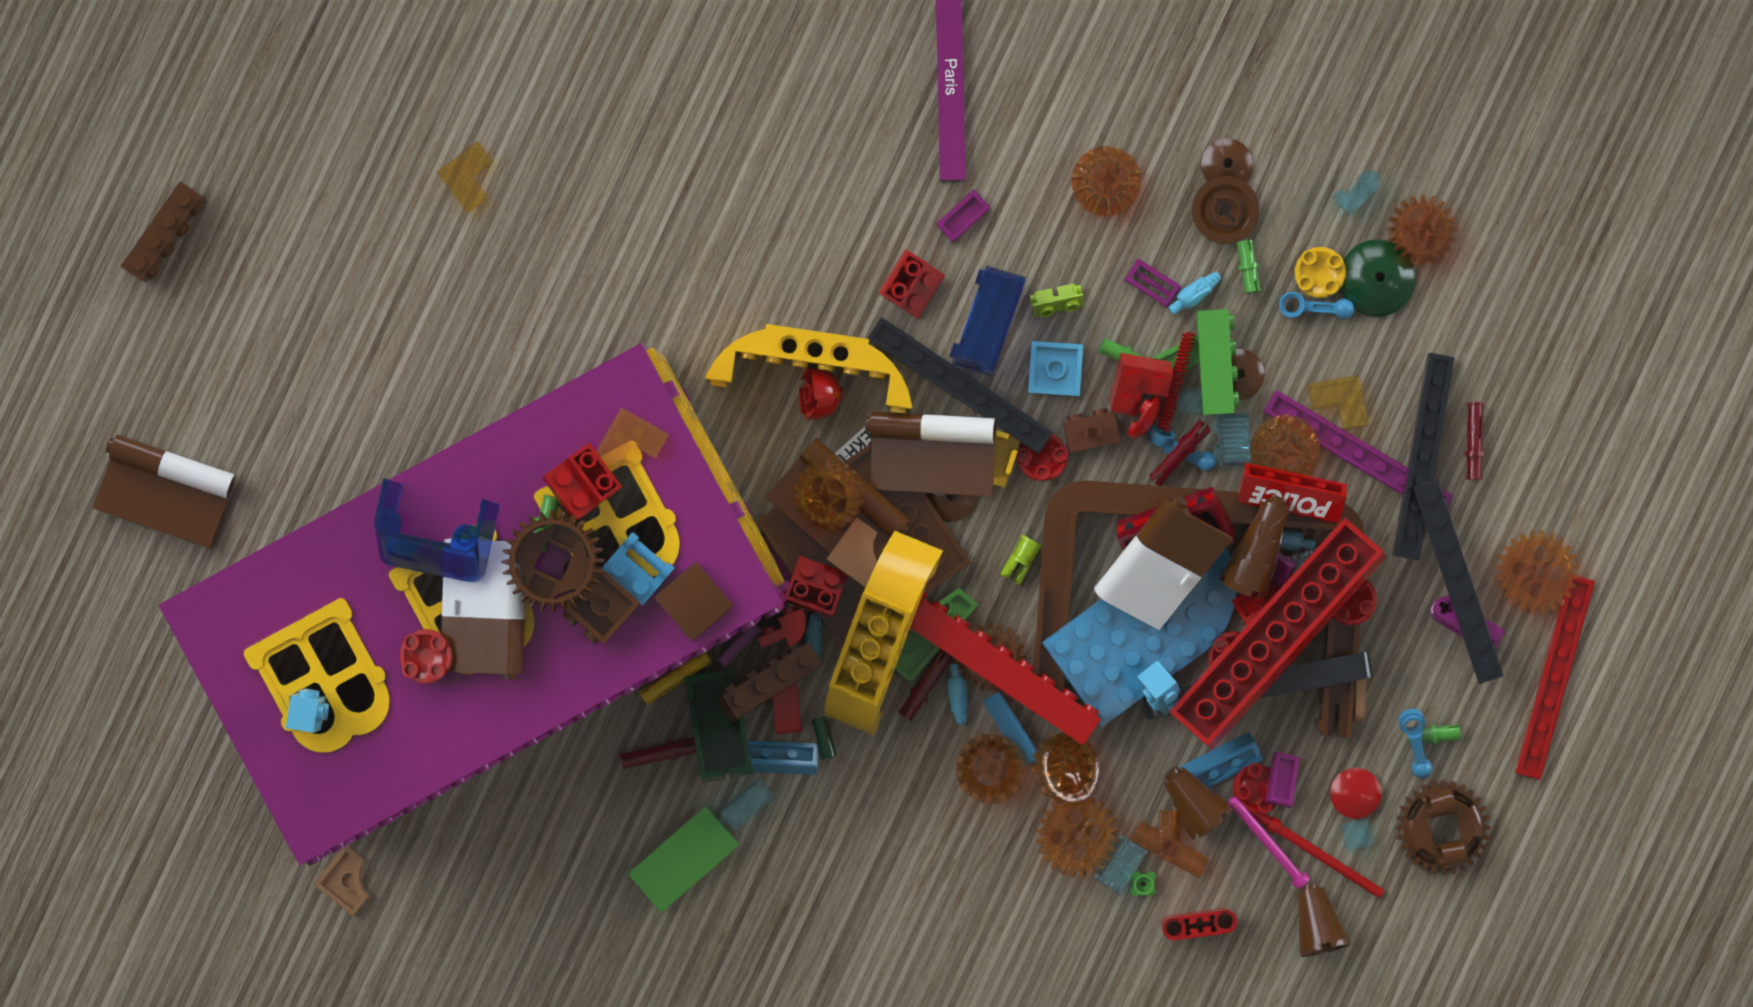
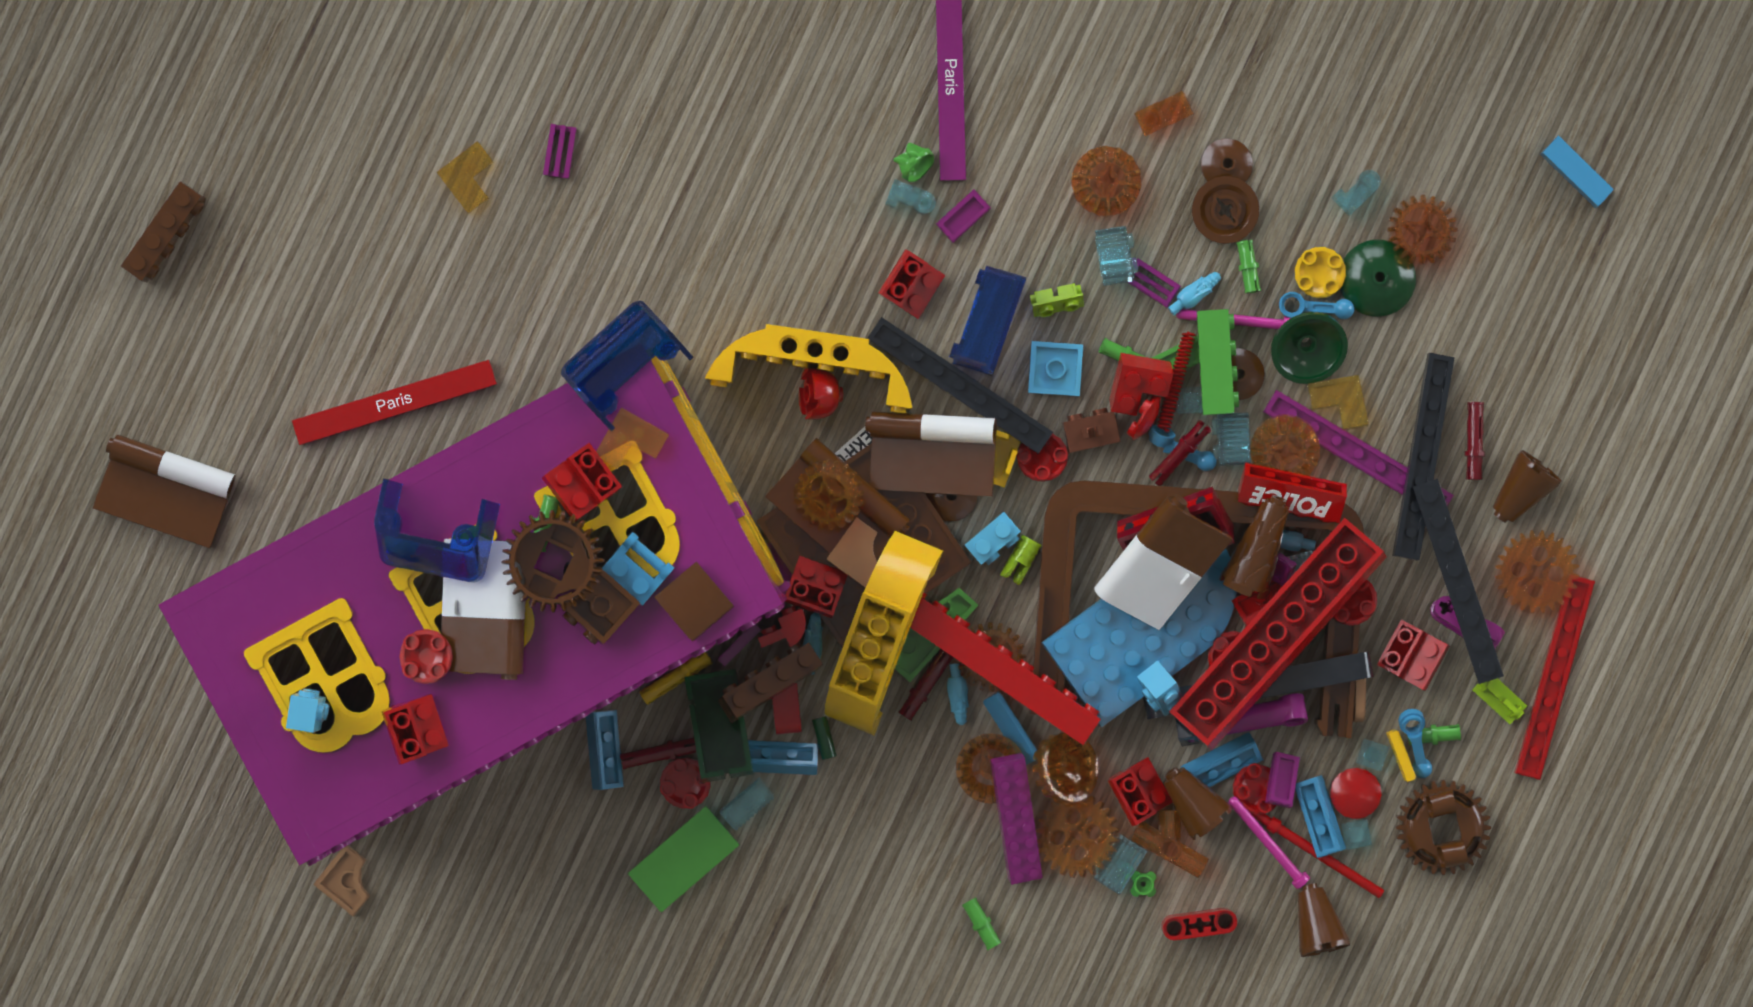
none -> red tile [292,360,497,445]
none -> red brick [381,694,449,764]
none -> magenta tile [543,124,577,179]
none -> clear blue windscreen [561,301,694,432]
none -> dark azure slope [586,710,624,790]
none -> red dish [660,758,711,809]
none -> clear light blue leg [885,179,936,215]
none -> bright green piece [894,143,934,182]
none -> bright green pin [962,897,1001,950]
none -> medium azure brick [964,512,1021,565]
none -> magenta piece [990,753,1043,885]
none -> clear light blue brick [1095,226,1138,286]
none -> red brick [1107,757,1172,826]
none -> clear orange slope [1134,91,1194,136]
none -> magenta piece [1175,693,1308,747]
none -> dark pink bar [1176,309,1291,329]
none -> dark green dish [1271,312,1348,384]
none -> dark azure slope [1295,775,1346,858]
none -> clear light blue plate [1356,738,1389,771]
none -> red brick [1376,619,1450,691]
none -> yellow tile [1386,729,1416,782]
none -> lime hinge [1472,678,1527,724]
none -> reddish brown cone [1493,450,1562,523]
none -> dark azure slope [1540,135,1614,208]

